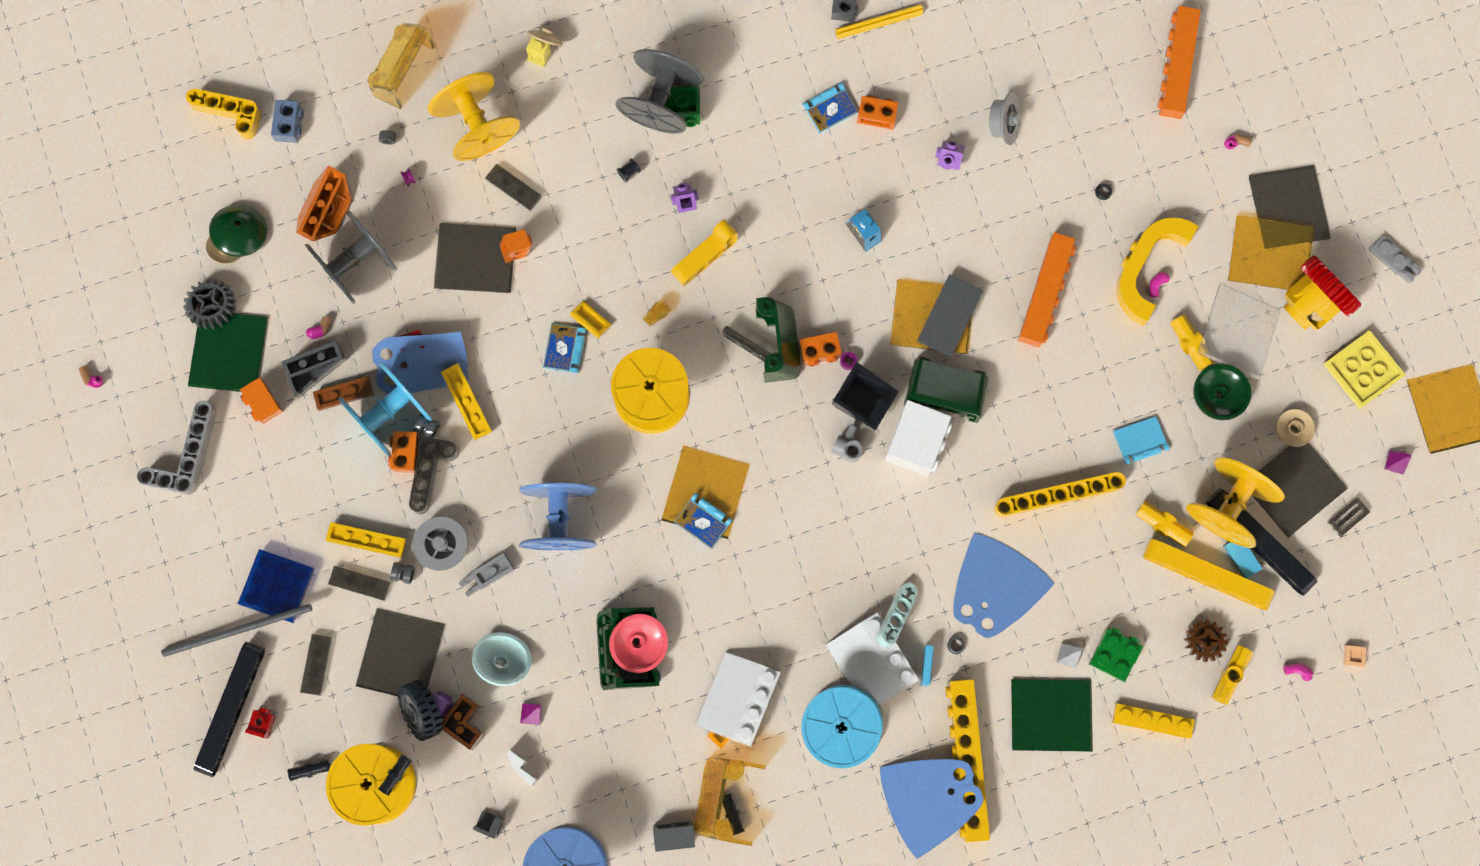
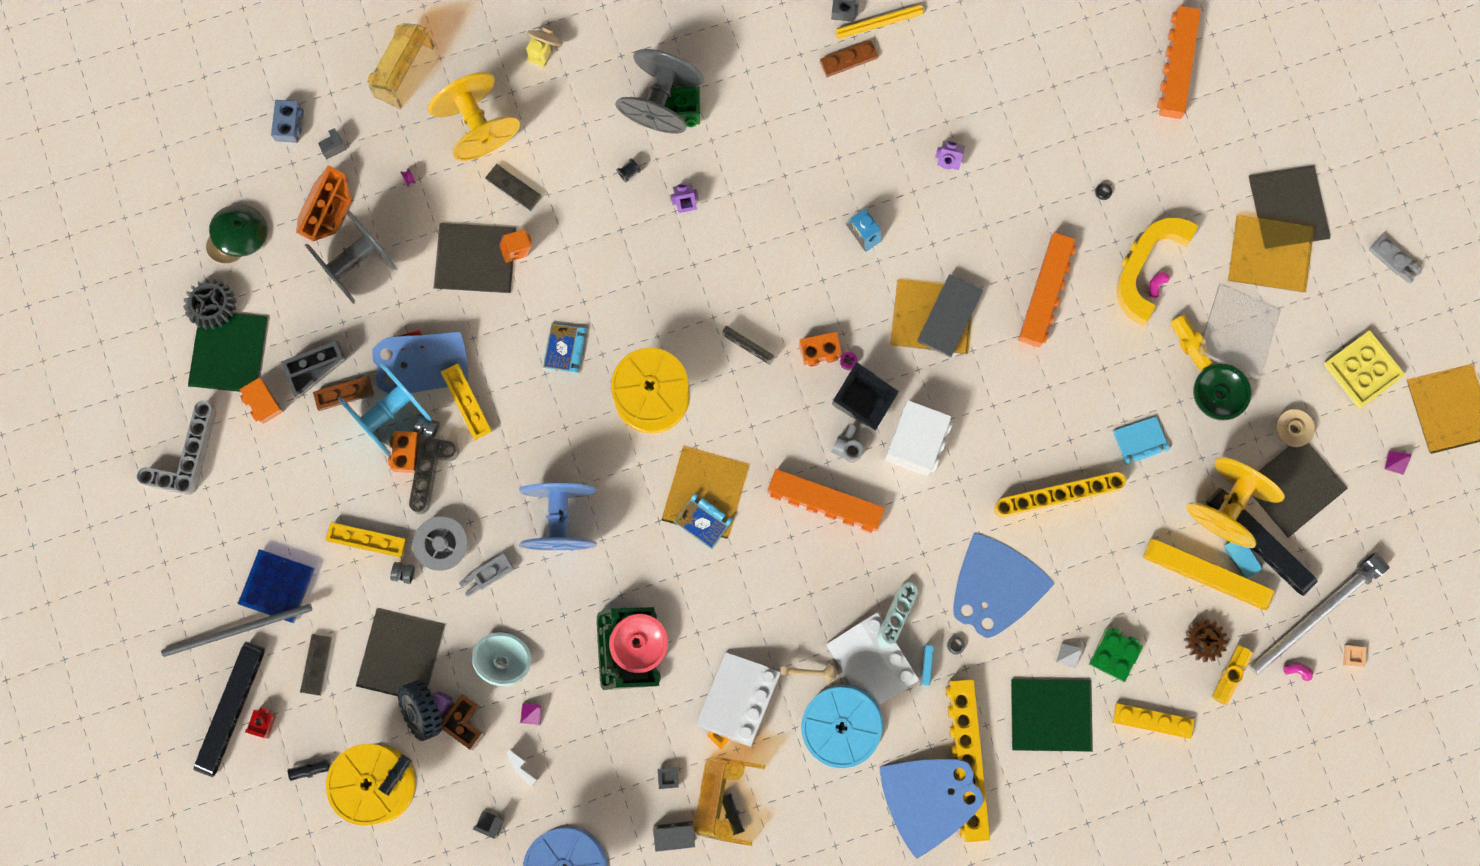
arm [78,366,103,388] -> none
yellow beam [186,89,261,140] -> none
arm [306,316,332,339] -> none
clear smoke tile [328,566,391,601] -> none
dark grey axle [379,130,396,145] -> none
yellow tile [570,301,611,339] -> none
clear yellow cone [643,300,671,326] -> none
yellow beam [671,219,738,286] -> none
dark green windscreen [755,297,801,383] -> none
piece [802,83,858,133] -> none
orange brick [857,95,898,130] -> none
dark green windscreen [903,357,989,423] -> none
light grey wheel [989,92,1021,145] -> none
yellow piece [1135,501,1194,547] -> none
arm [1224,134,1252,149] -> none
piece [1283,255,1361,330] -> none
clear smoke tile [1327,497,1370,537] -> none
none -> dark grey panel [318,128,346,160]
none -> dark grey plate [657,767,679,789]
none -> orange brick [767,469,885,533]
none -> tan piece [781,663,837,683]
none -> dark orange plate [820,40,878,78]
none -> flat silver piece [1250,552,1390,675]

